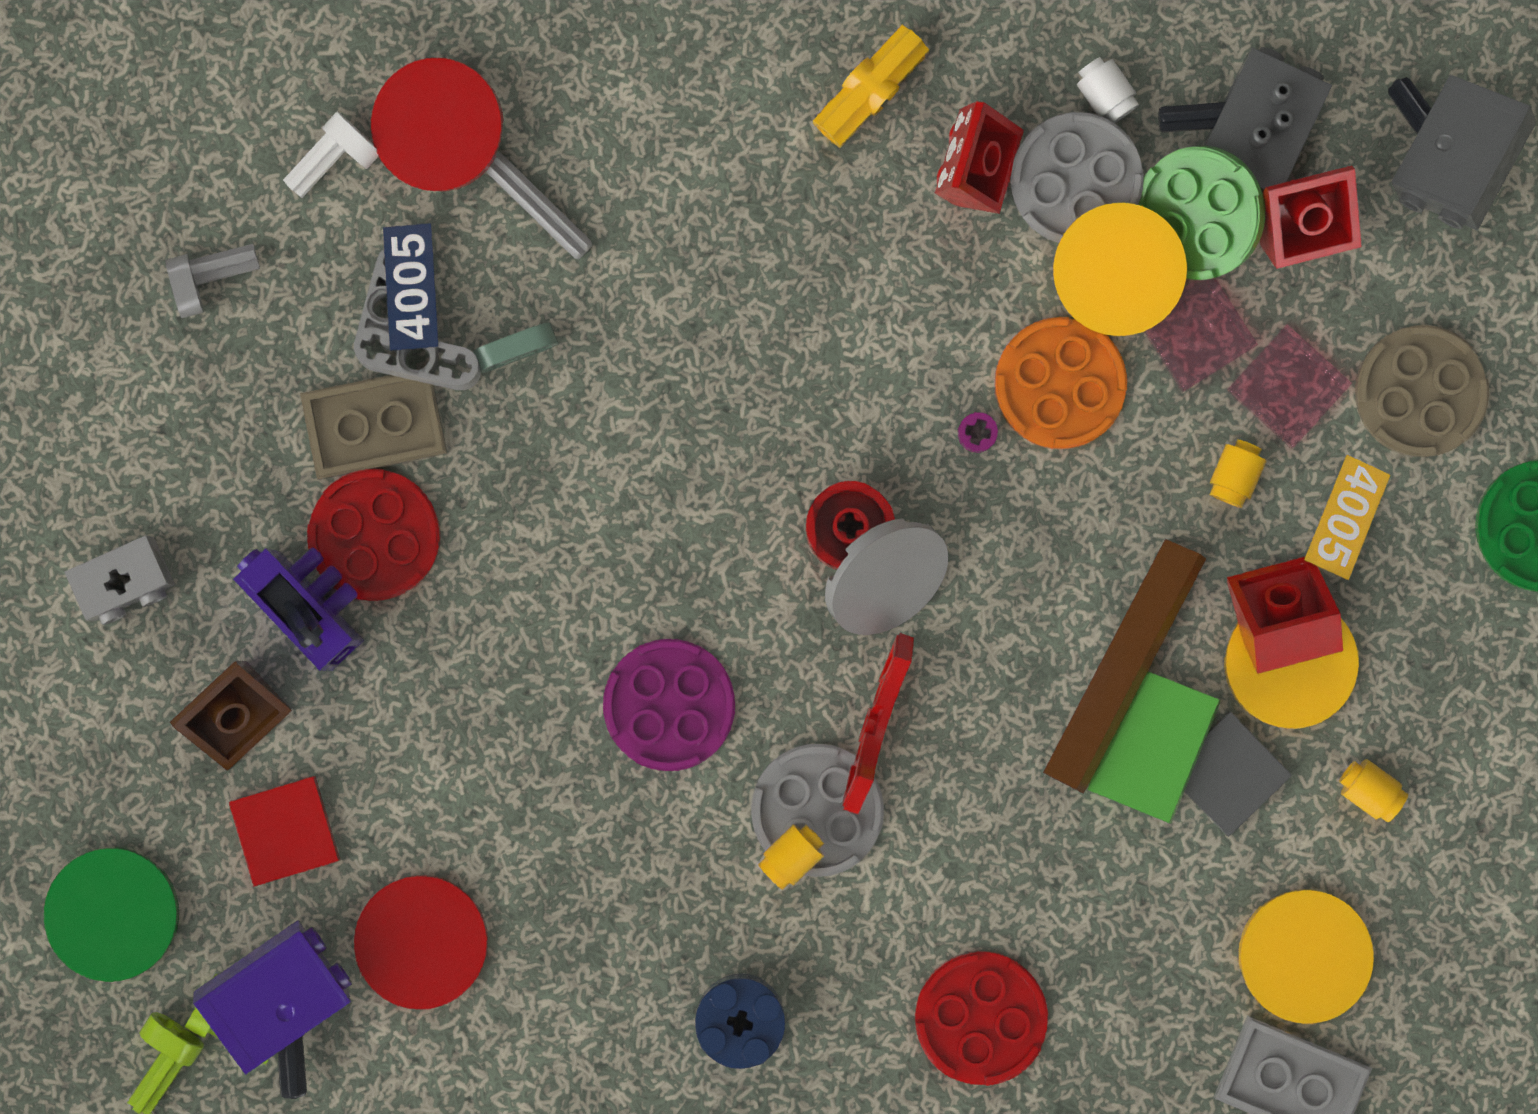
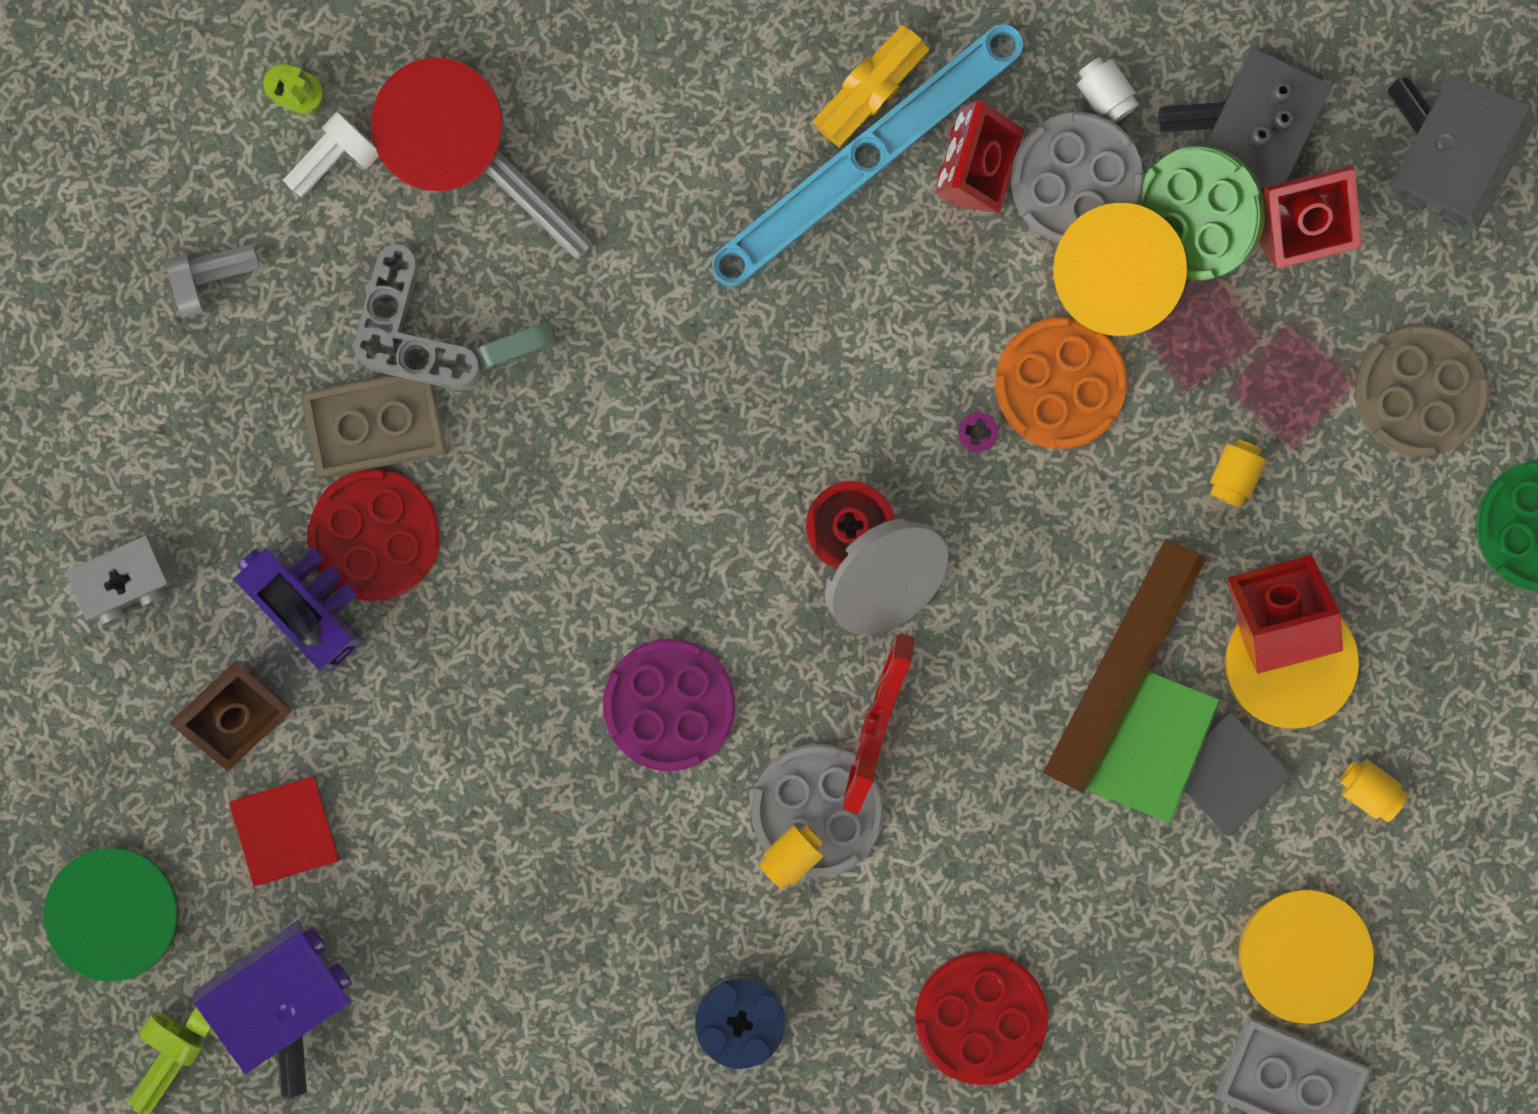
red tile [354,875,488,1009] -> none
dark blue sticker [383,223,439,351] -> none
yellow sticker [1304,455,1390,580] -> none
none -> lime piece [263,64,325,115]
none -> medium azure beam [712,24,1023,287]

